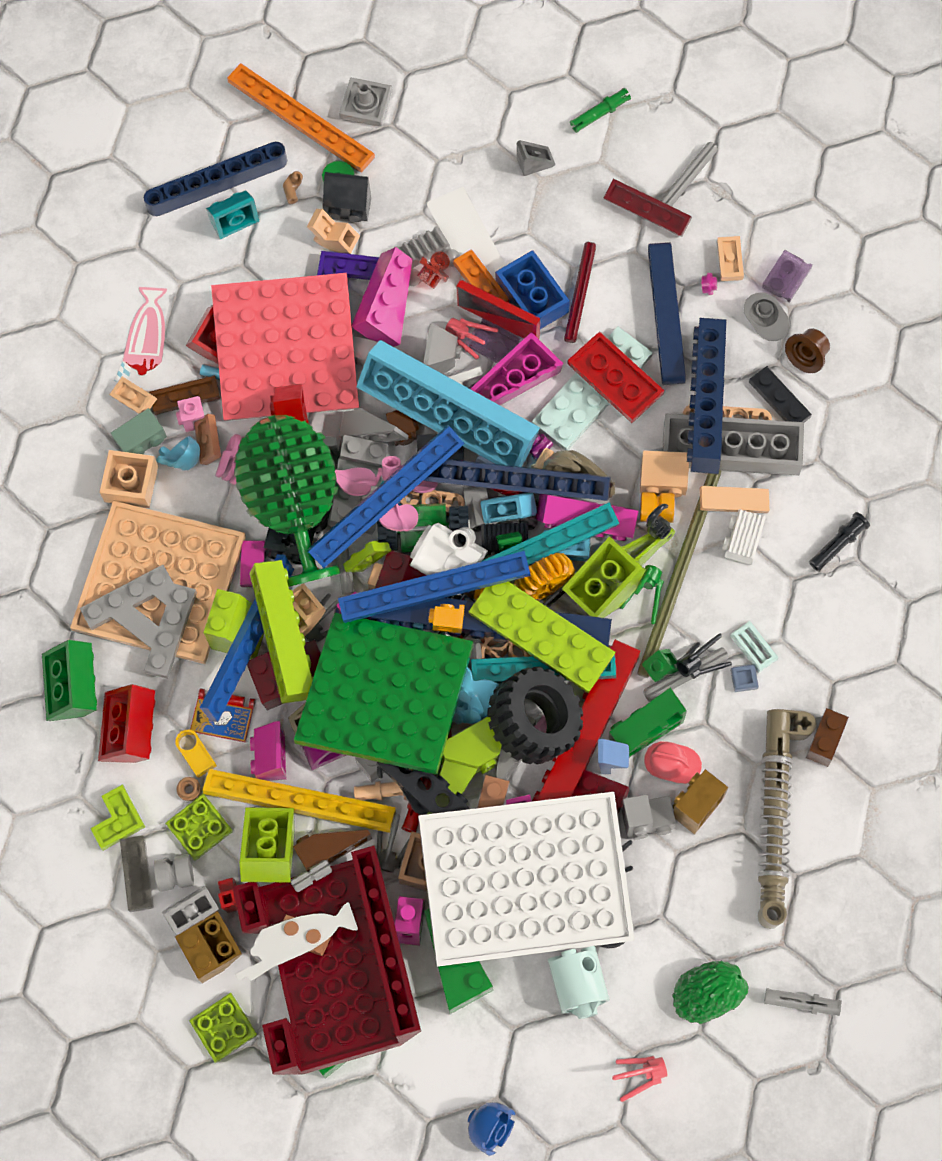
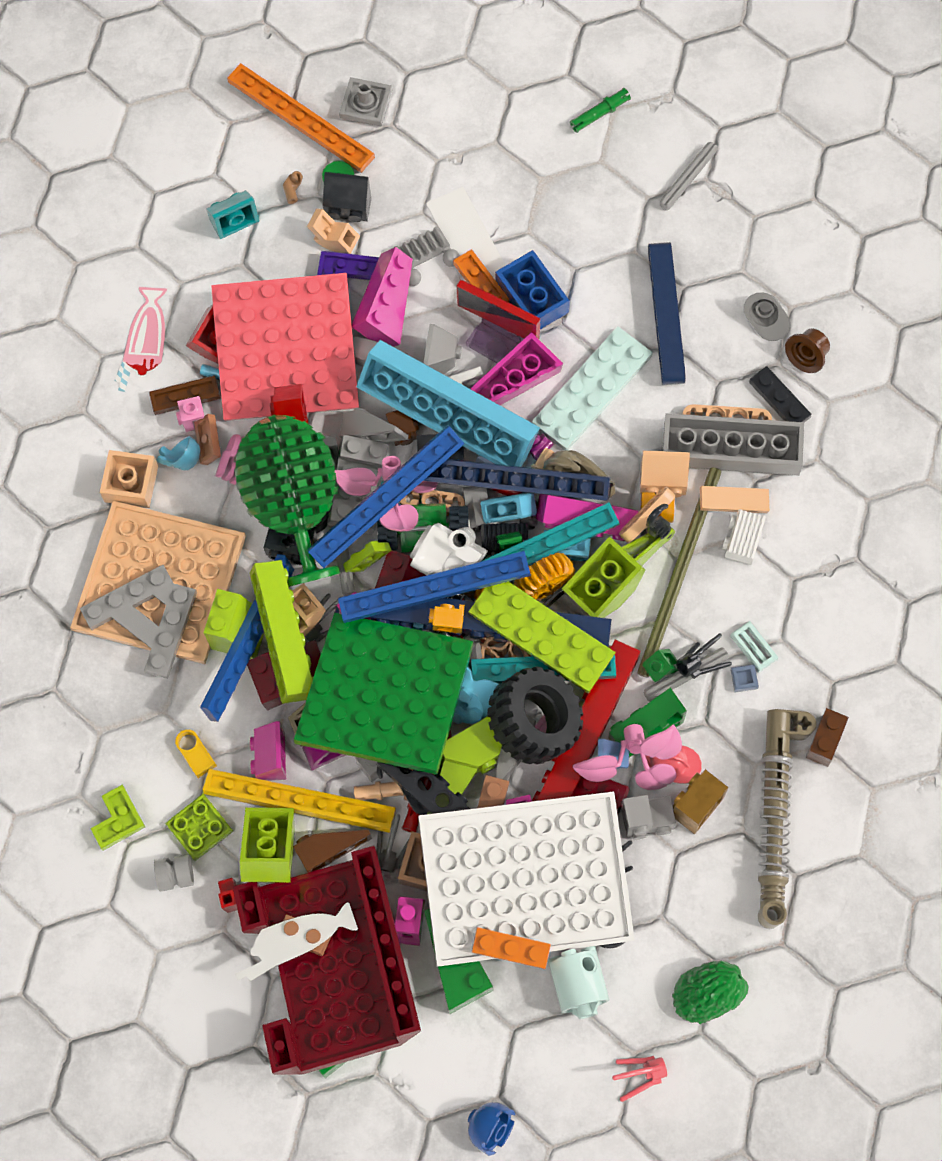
green slope [42,640,97,721] -> none
red slope [98,684,156,763] -> none
light nougat plate [109,376,157,414] -> none
sand green brick [111,408,167,455] -> none
clear smoke plate [120,835,154,912] -> none
dark blue beam [143,141,288,217] -> none
light grey brick [162,886,219,935] -> none
pearl gold slope [175,911,242,984] -> none
medium nougat plate [177,777,201,801] -> none
lime tile [189,993,258,1063] -> none
piece [190,688,256,743] -> none
dark pink tile [240,541,265,587] -> none
light grey piece [291,860,332,892] -> none
light nougat tile [368,563,383,590] -> none
clear red hips [417,251,450,289] -> none
coral plant [445,318,498,359] -> none
flat silver slope [516,140,556,176] -> none
dark red axle [564,242,596,343] -> none
red plate [567,331,664,423] -> none
dark red plate [603,178,692,237] -> none
green plant [620,565,664,624] -> none
dark blue brick [687,318,727,474] -> none
dark pink plate [702,273,717,295] -> none
light nougat plate [717,236,744,281] -> none
clear purple plate [762,250,813,303] -> none
light grey pin [764,988,842,1016] -> none
black pin [809,512,870,572] -> none
none -> orange plate [471,927,551,969]
none -> bright pink plant [573,724,682,790]
none -> light nougat beam [619,487,675,543]

